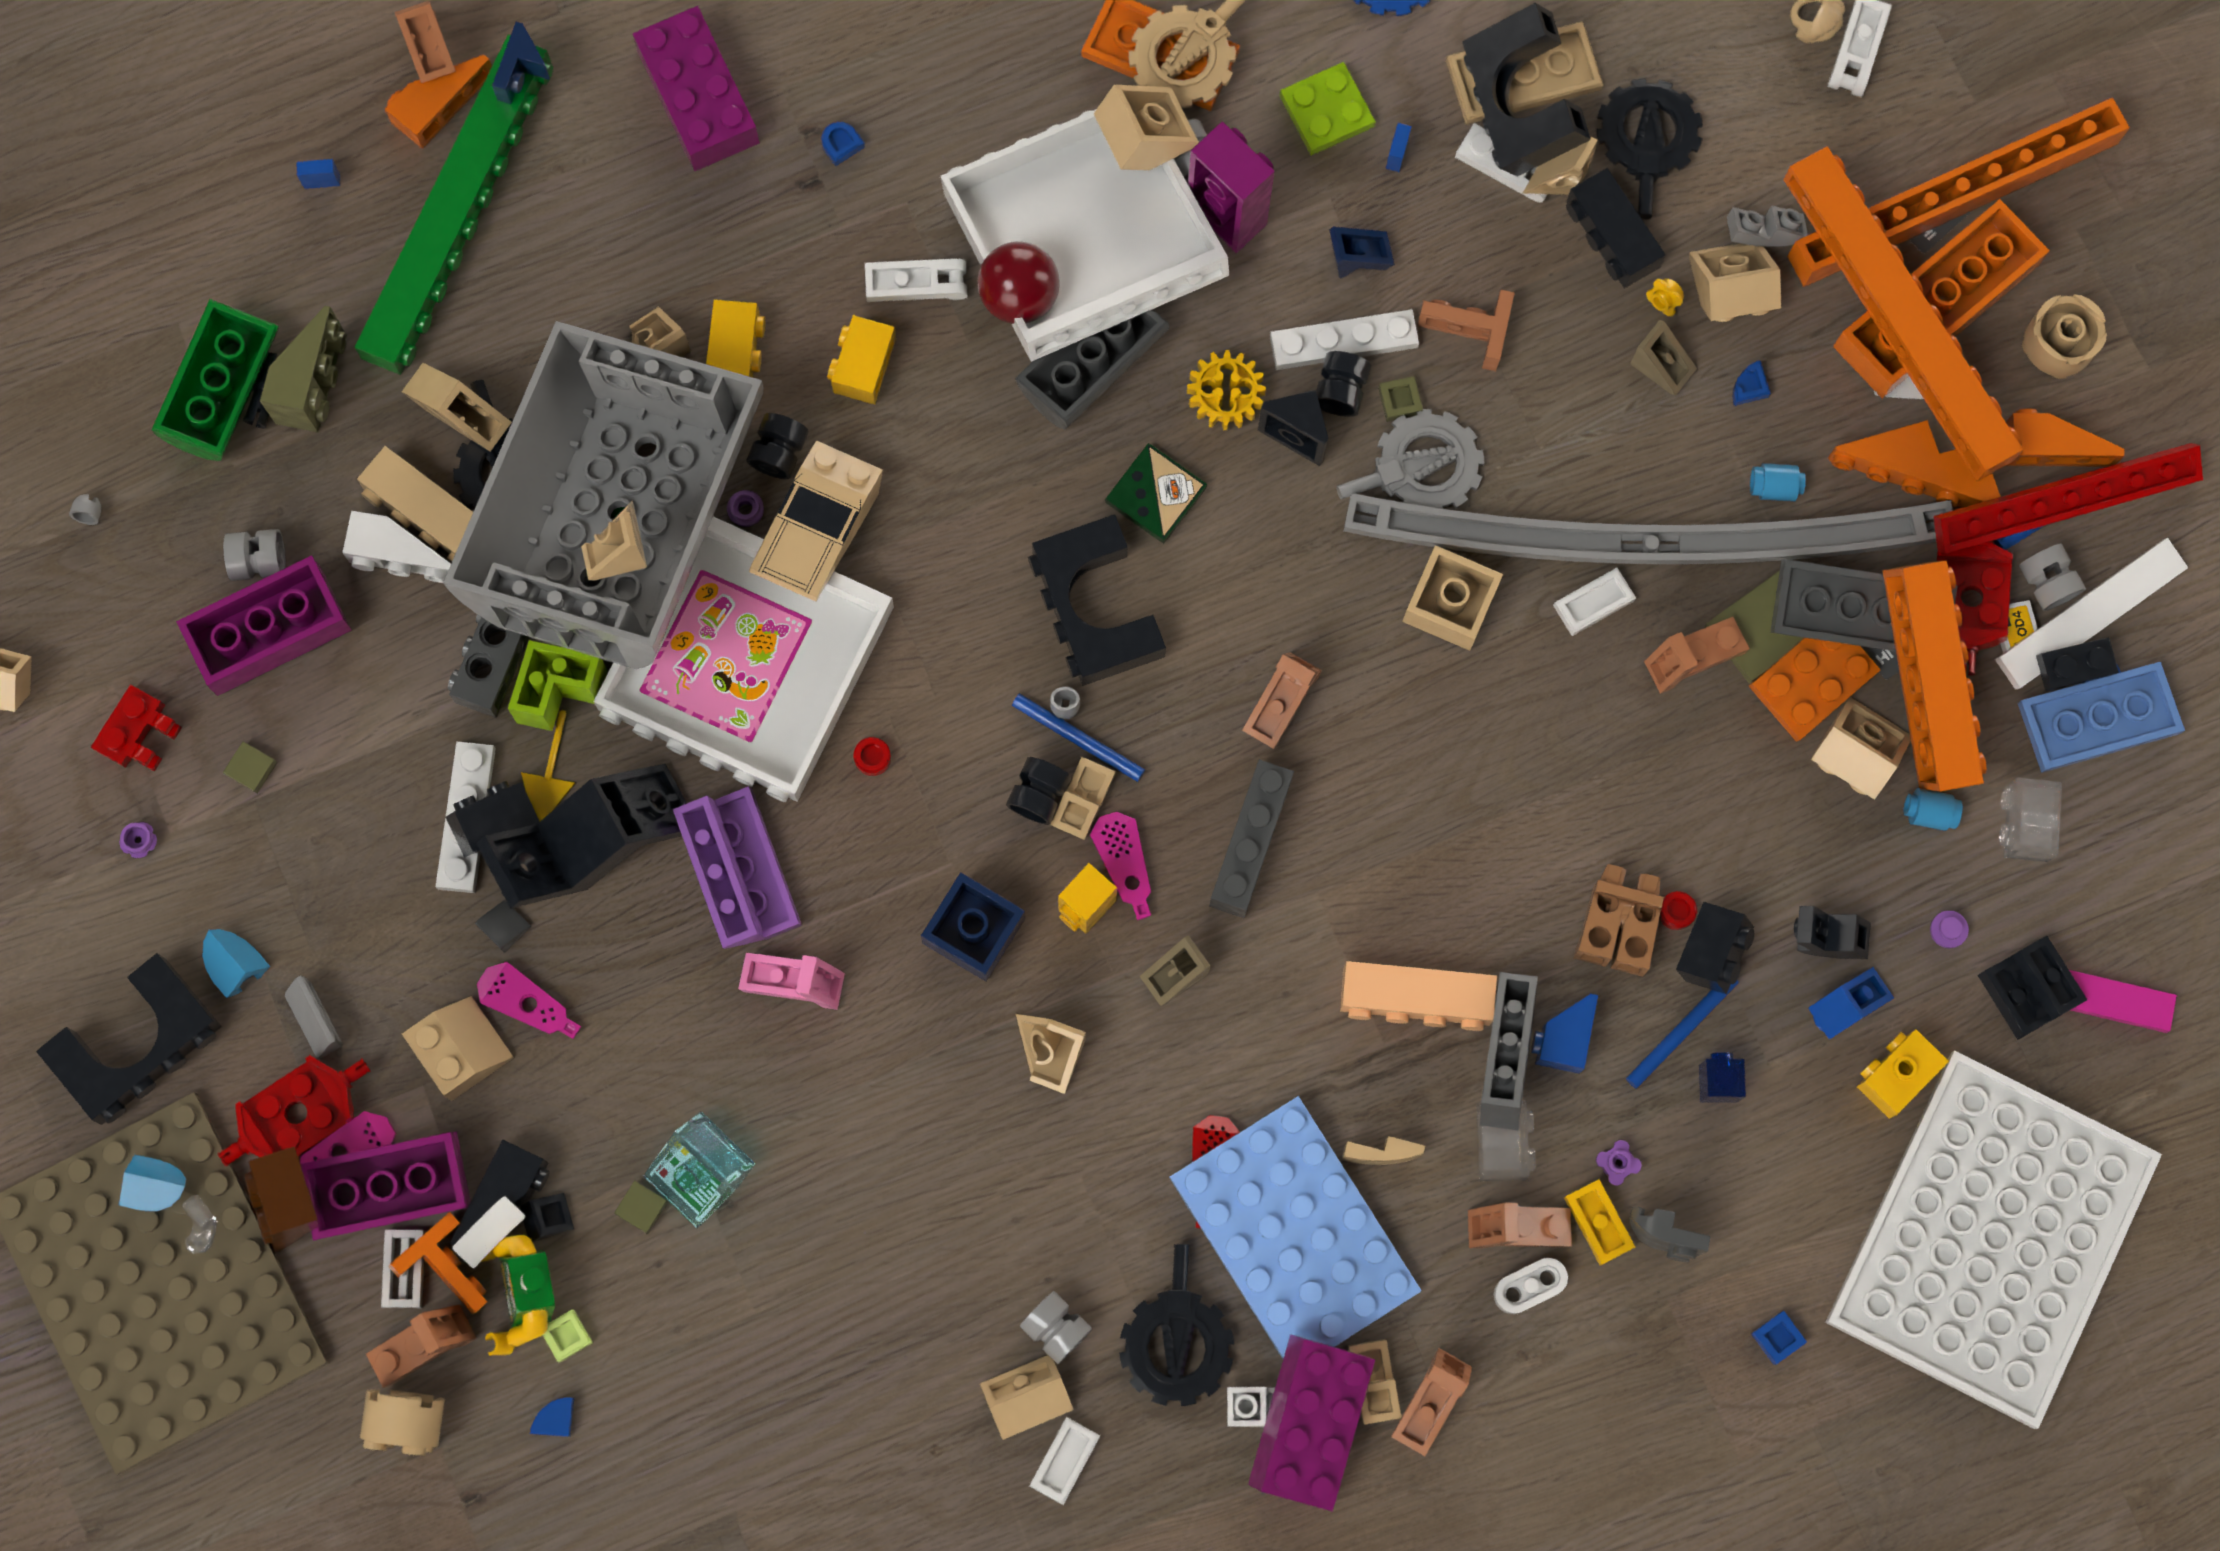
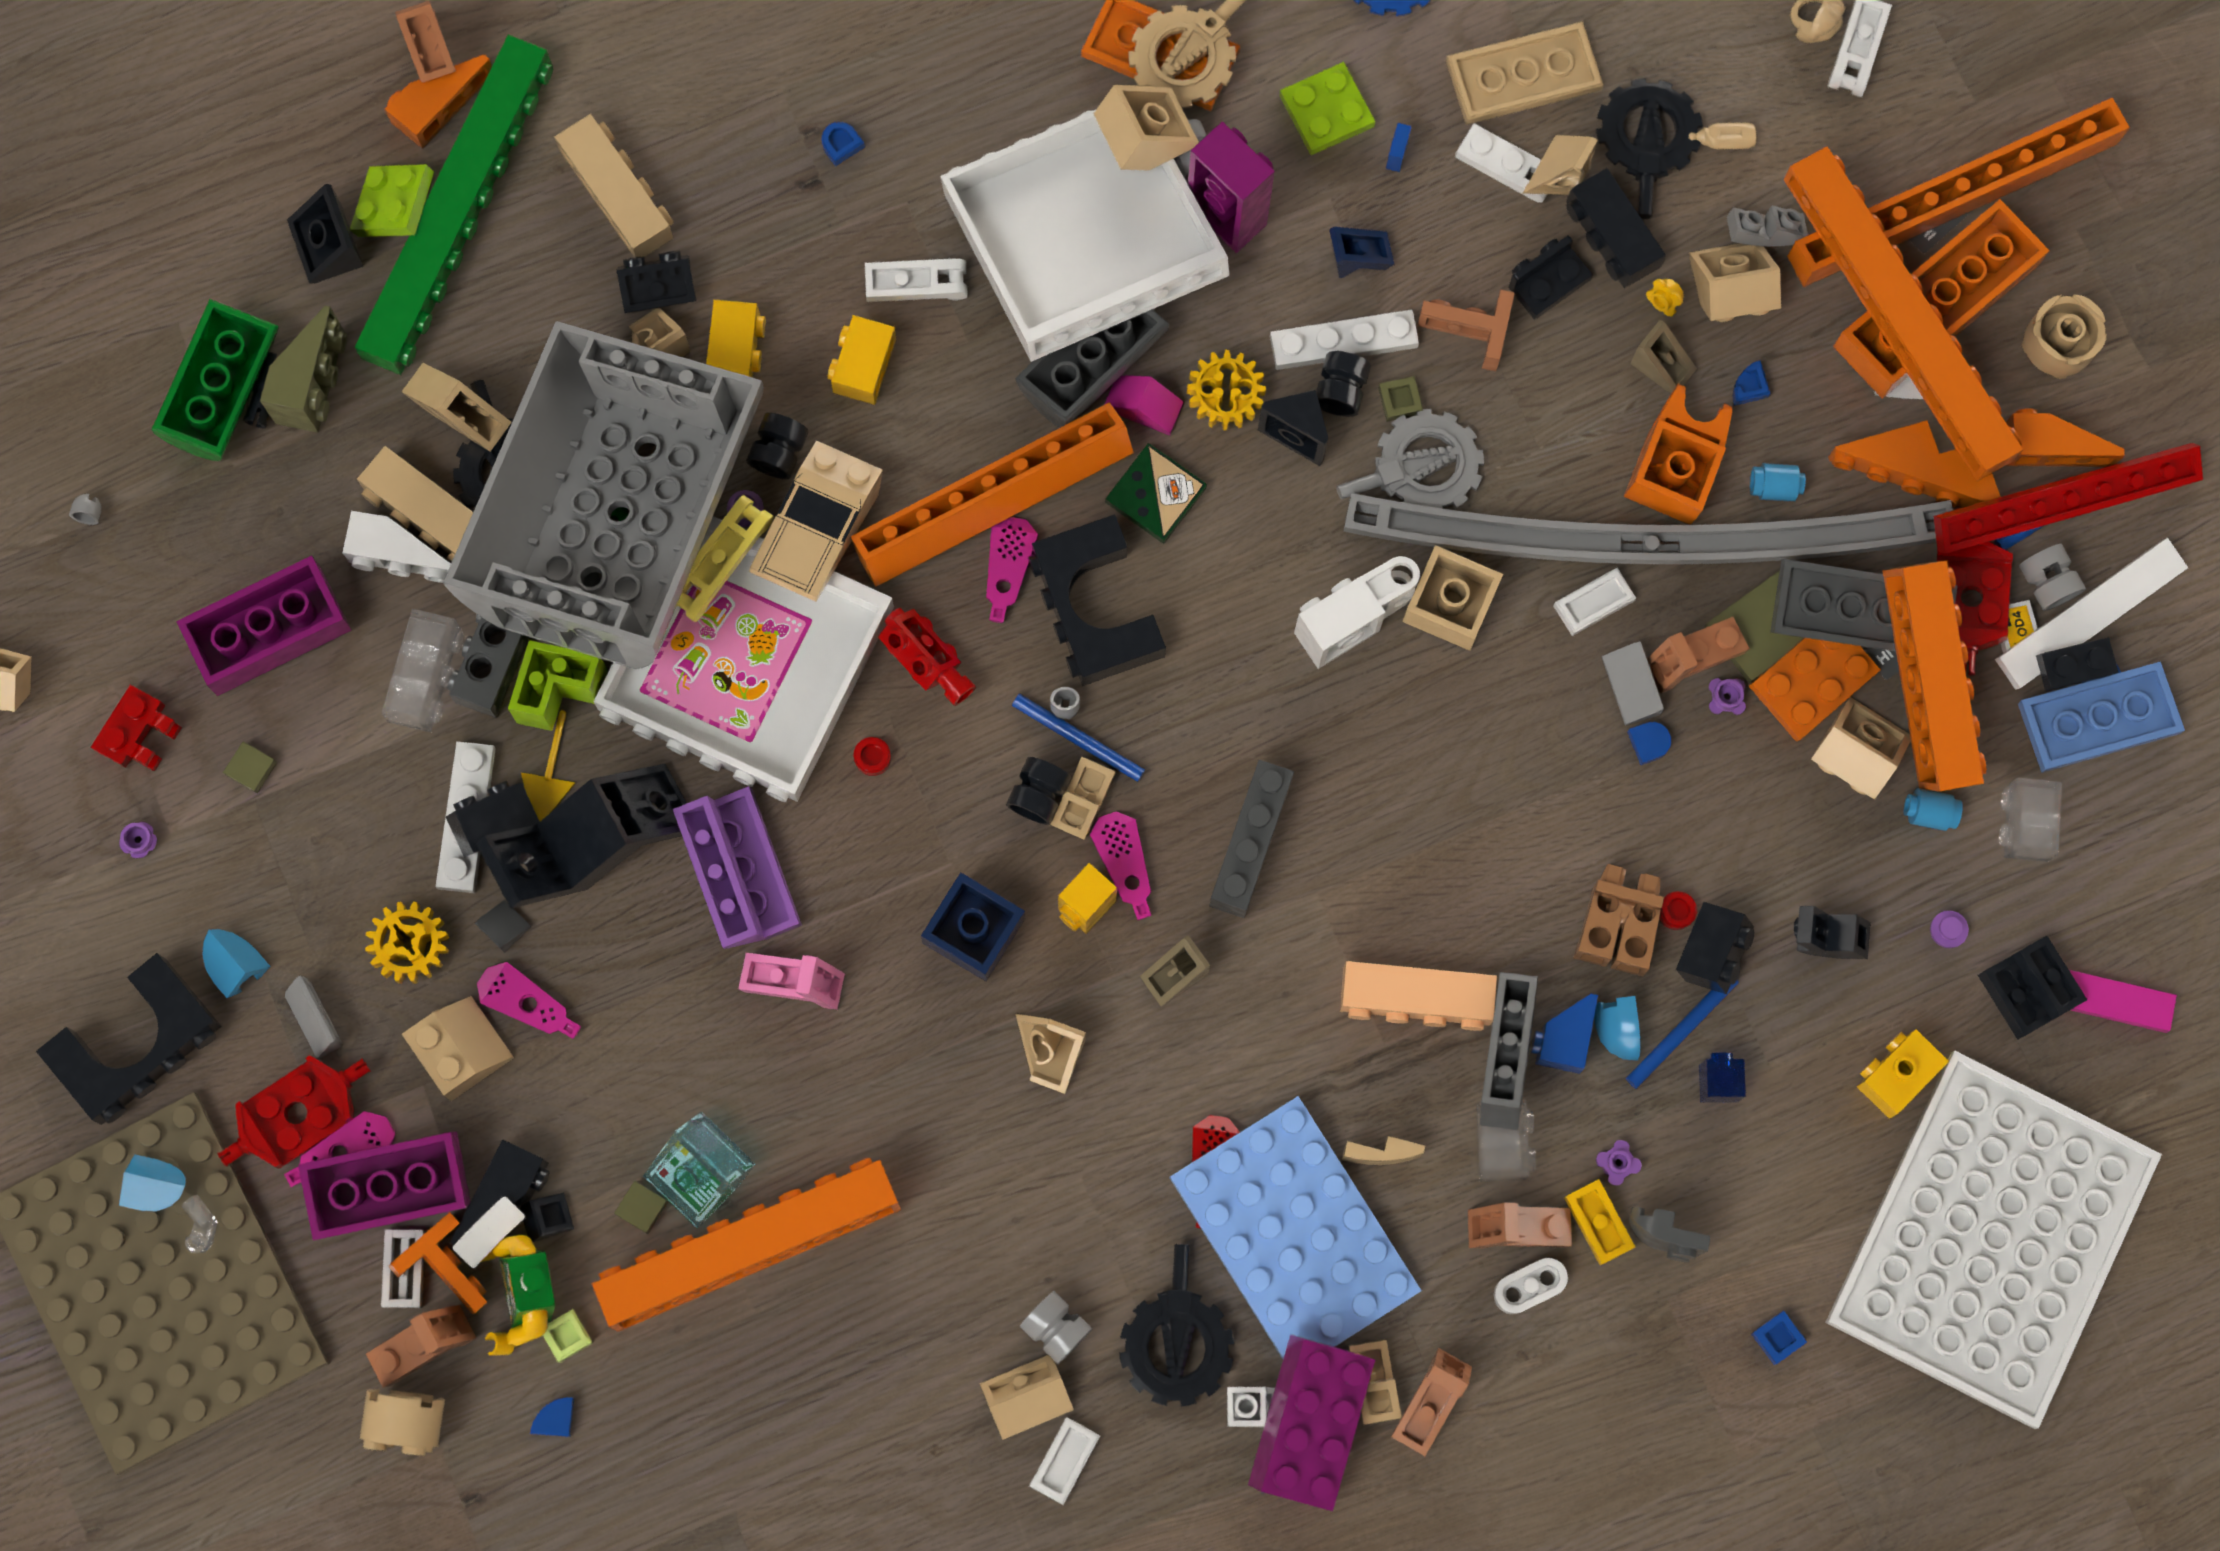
light grey wheel [223,529,286,581] -> none
reddish brown slope [244,1147,319,1253] -> none
blue tile [296,159,340,189] -> none
dark blue slope [492,21,550,104] -> none
tan slope [581,500,647,581] -> none
magenta brick [632,5,760,172] -> none
dark red piece [977,241,1060,324] -> none
nougat bracket [1242,652,1322,749] -> none
black arch [1462,3,1591,177] -> none
blue slope [1808,967,1894,1040] -> none
none -> black slope [287,184,363,284]
none -> lime plate [349,164,434,237]
none -> yellow gear [365,901,450,984]
none -> clear brick [381,609,464,732]
none -> tan brick [554,114,674,257]
none -> orange brick [591,1158,901,1332]
none -> black bracket [616,250,696,313]
none -> light yellow plate [676,495,774,622]
none -> orange brick [850,402,1134,587]
none -> red brick [878,607,976,706]
none -> dark pink piece [986,517,1038,623]
none -> dark pink slope [1104,375,1184,436]
none -> white brick [1294,556,1420,669]
none -> black bracket [1508,235,1593,320]
none -> dark azure brick [1594,996,1640,1061]
none -> light grey slope [1602,641,1664,726]
none -> orange brick [1623,384,1732,525]
none -> blue tile [1627,722,1671,765]
none -> tan piece [1689,123,1756,149]
none -> medium lavender plate [1708,678,1746,715]

